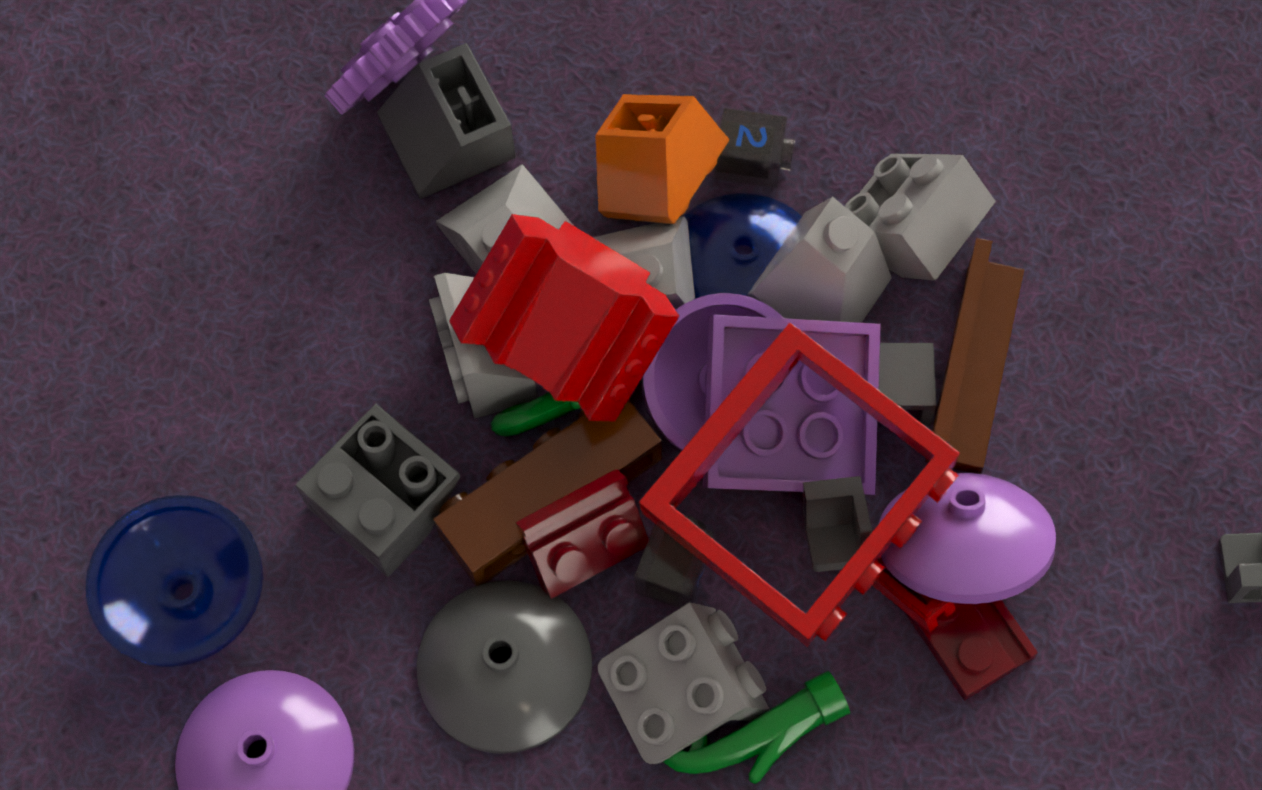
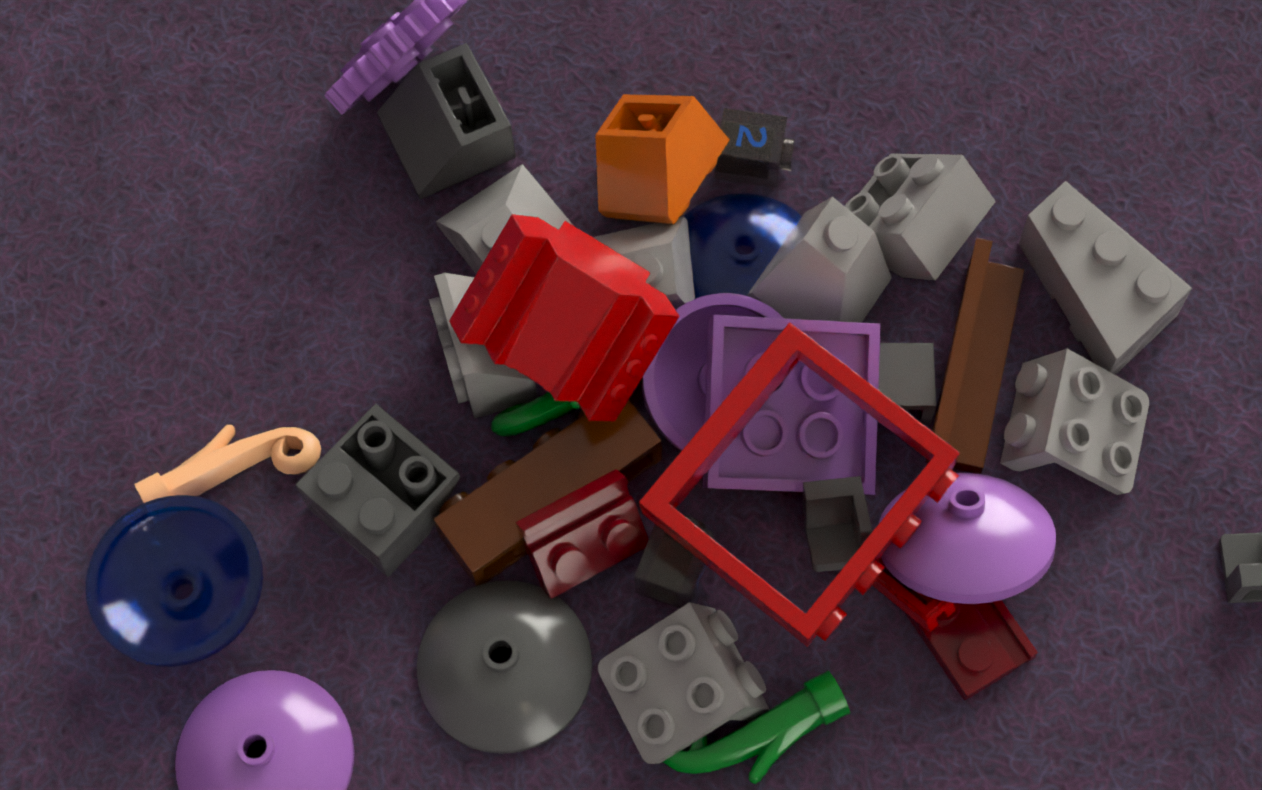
none -> light nougat plant [134,425,322,524]
none -> light grey bracket [1000,348,1149,495]
none -> light grey wedge [1019,181,1192,375]

